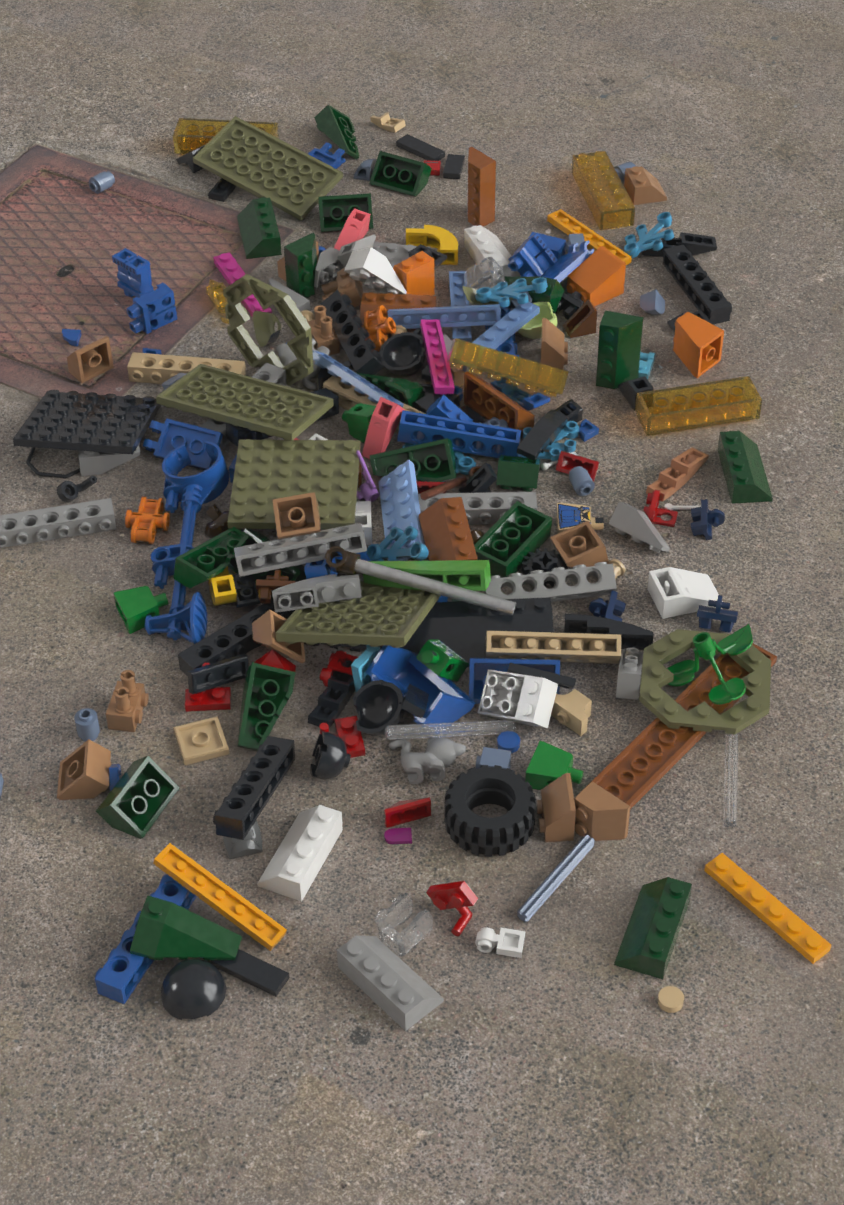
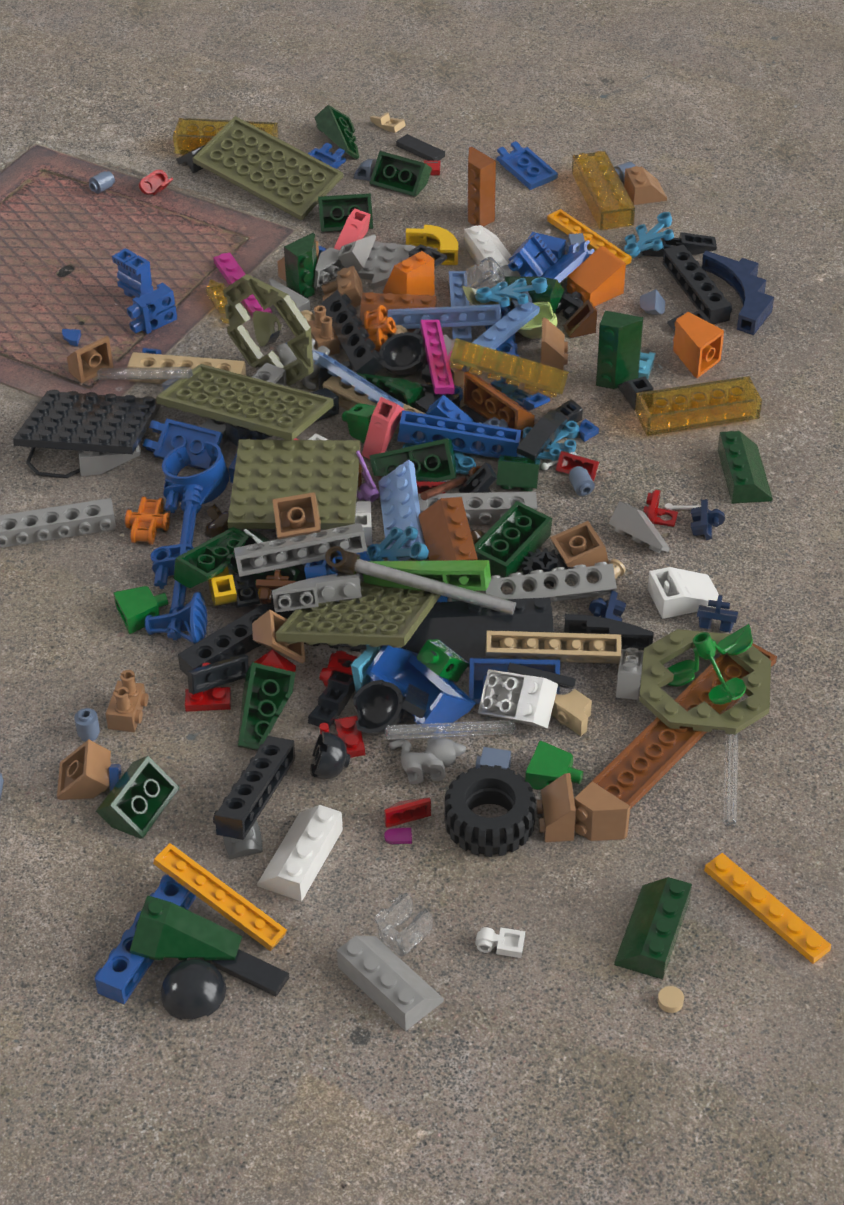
black plate [57,476,97,503] -> none
tan tile [173,716,229,765] -> none
black tile [208,178,237,202] -> none
dark green slope [237,197,282,259] -> none
white slope [344,248,407,295] -> none
red plate [426,881,478,936] -> none
black tile [443,154,465,179] -> none
blue tile [497,731,520,753] -> none
axle [517,835,595,922] -> none
torso [556,503,604,534] -> none
nougat slope [646,448,709,502] -> none
none -> clear axle [97,367,193,380]
none -> bracket [139,170,173,196]
none -> blue tile [496,141,558,190]
none -> dark blue arch [702,251,774,335]

